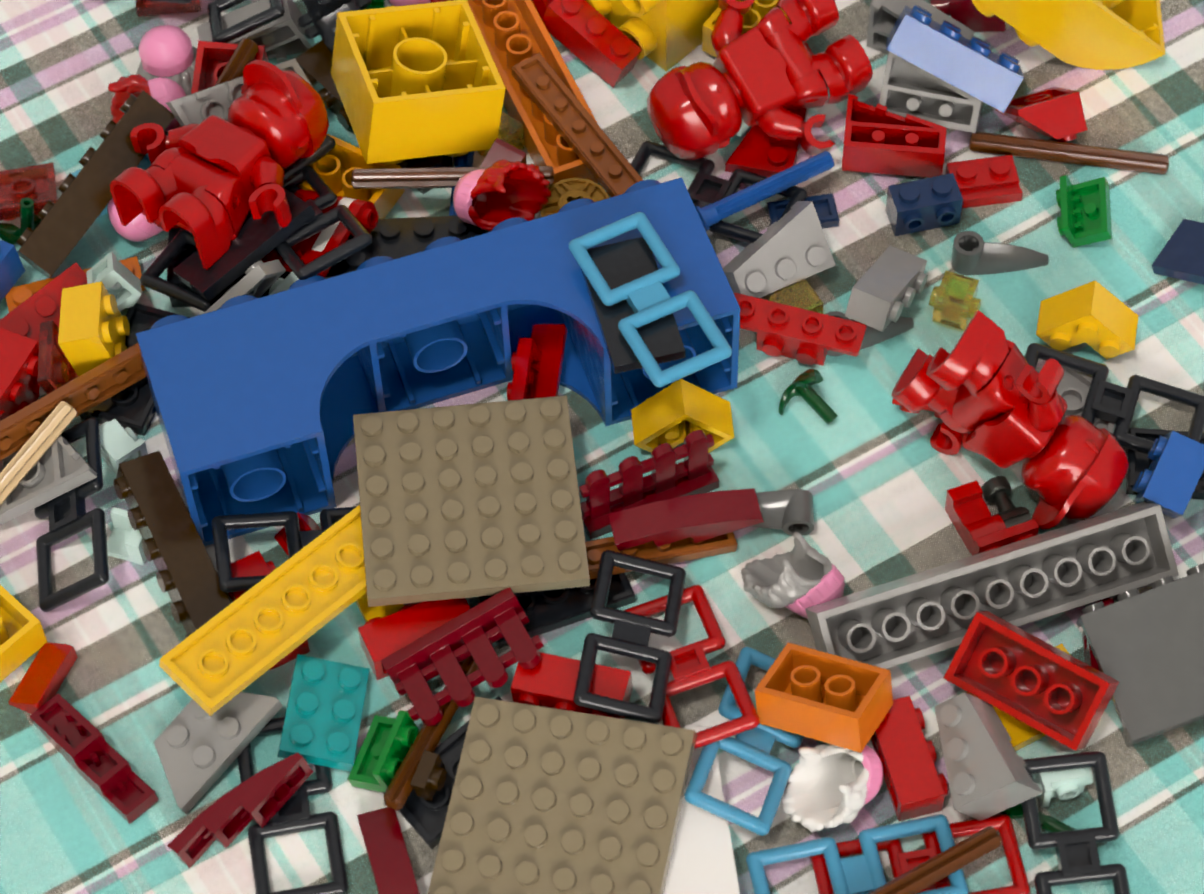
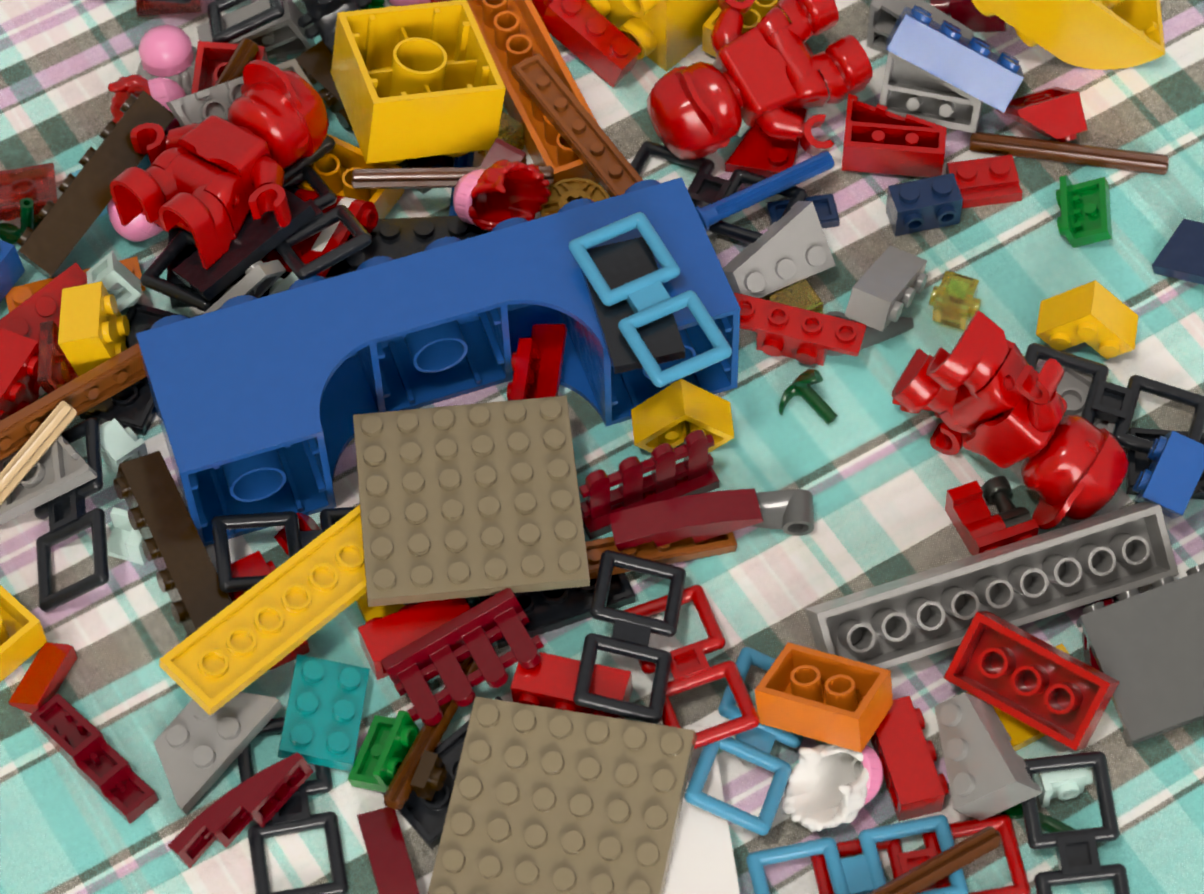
light grey hair [741,532,845,619] -> none
dark grey piece [951,231,1048,275] -> none

